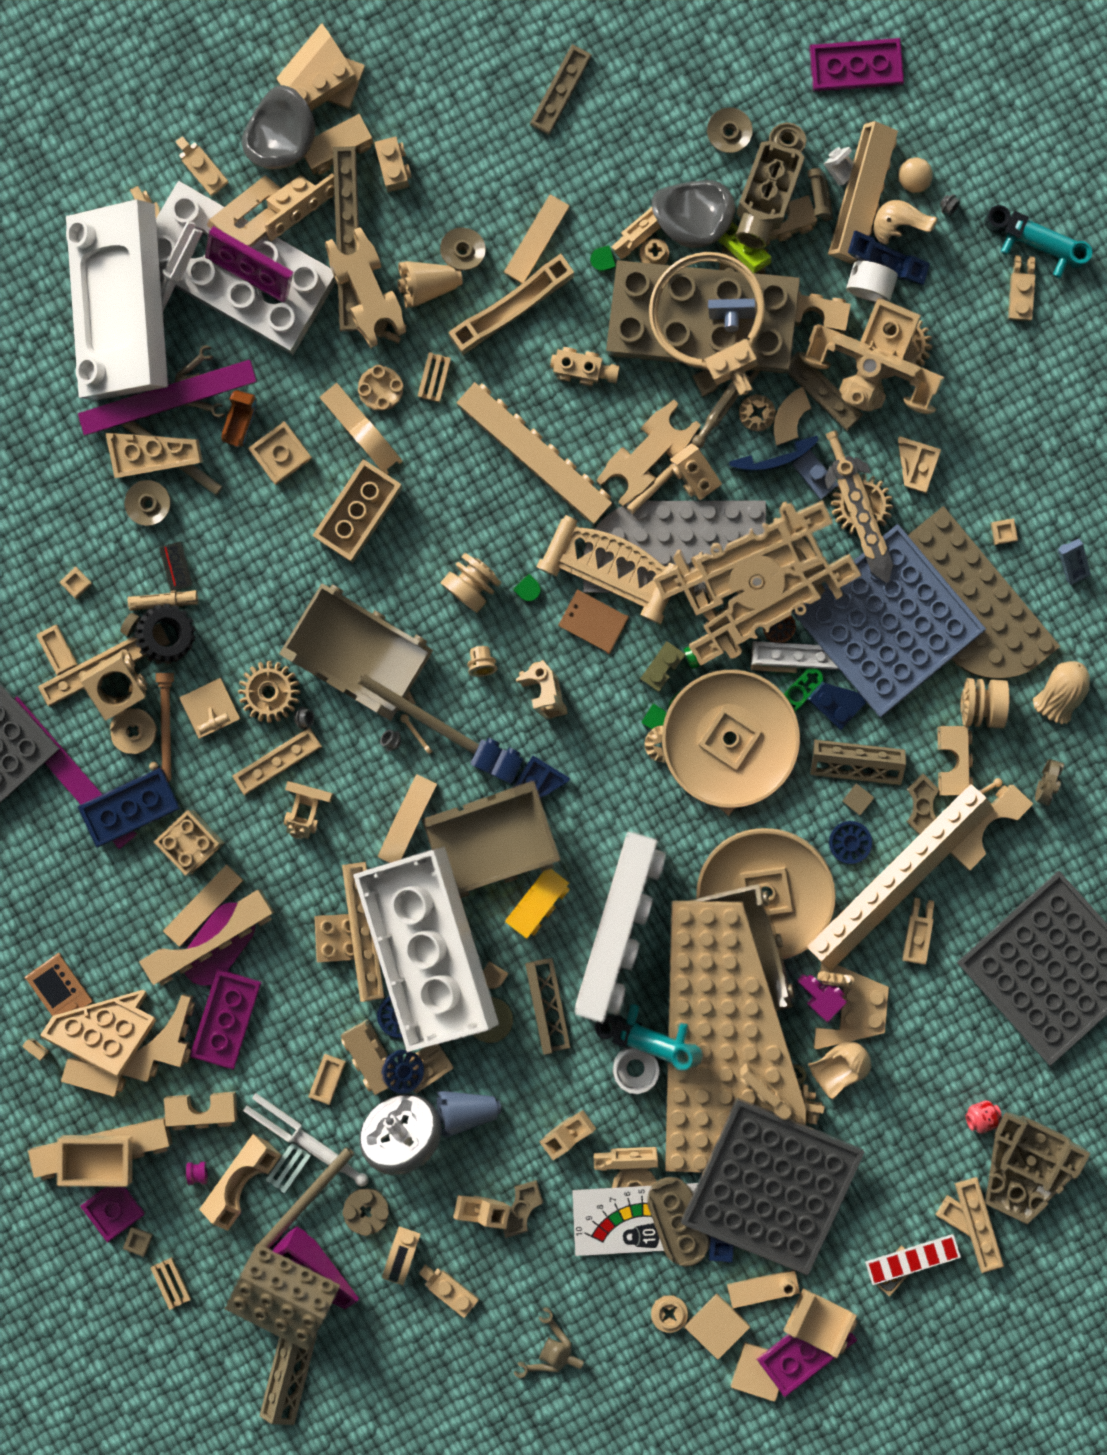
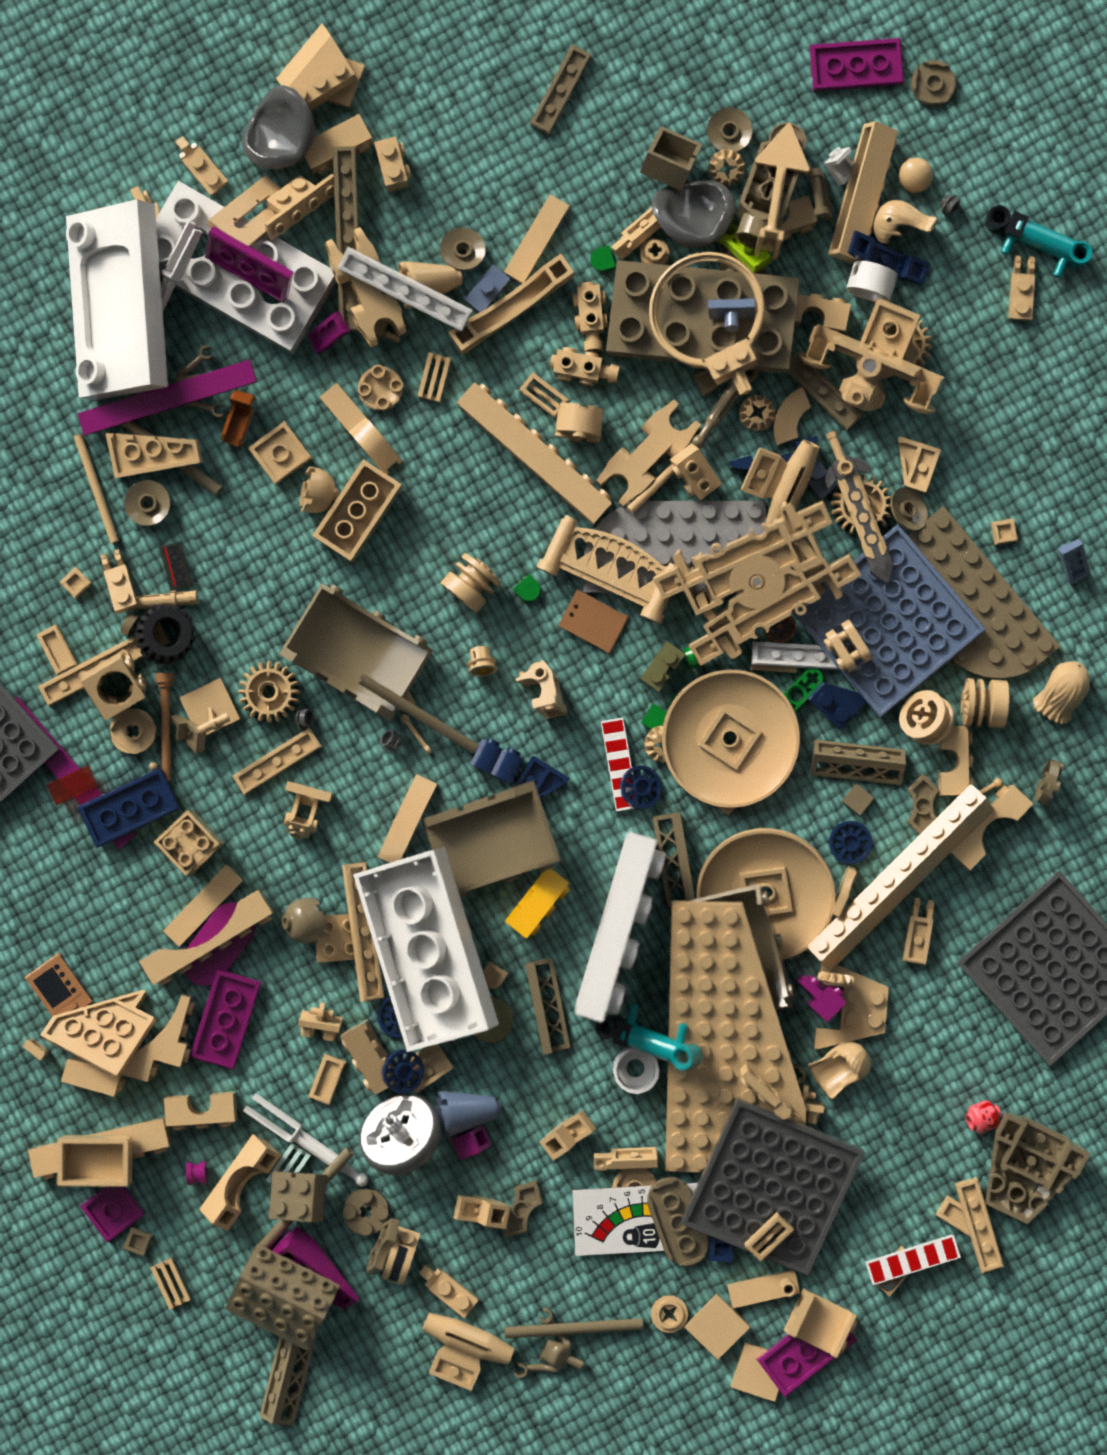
none -> clear red tile [47,765,99,805]
none -> tan piece [74,434,119,544]
none -> tan hinge [100,549,138,614]
none -> dark tan slope [170,714,206,753]
none -> dark tan piece [269,1171,326,1222]
none -> dark tan cylinder [282,898,324,943]
none -> tan hips [298,1002,343,1041]
none -> tan cylinder [300,467,338,513]
none -> magenta plate [307,311,350,355]
none -> white tile [338,247,473,332]
none -> dark tan tile [367,1218,400,1276]
none -> tan plate [422,1313,514,1391]
none -> magenta brick [450,1125,492,1160]
none -> sand blue tile [464,265,511,313]
none -> dark tan piece [504,1318,643,1339]
none -> tan tile [519,372,569,418]
none -> tan brick [555,403,604,443]
none -> tan brick [573,282,608,352]
none -> tile [600,717,638,811]
none -> dark blue wheel [620,766,662,809]
none -> dark tan piece [640,126,702,191]
none -> dark tan fence [652,812,695,907]
none -> tan gear [708,149,745,187]
none -> tan plate [741,440,819,525]
none -> tan tile [744,1212,794,1261]
none -> tan piece [754,123,810,259]
none -> tan brick [823,620,873,673]
none -> tan tile [831,865,857,917]
none -> dark tan dish [890,487,928,531]
none -> tan wheel [899,690,954,745]
none -> dark tan tile [910,60,957,107]

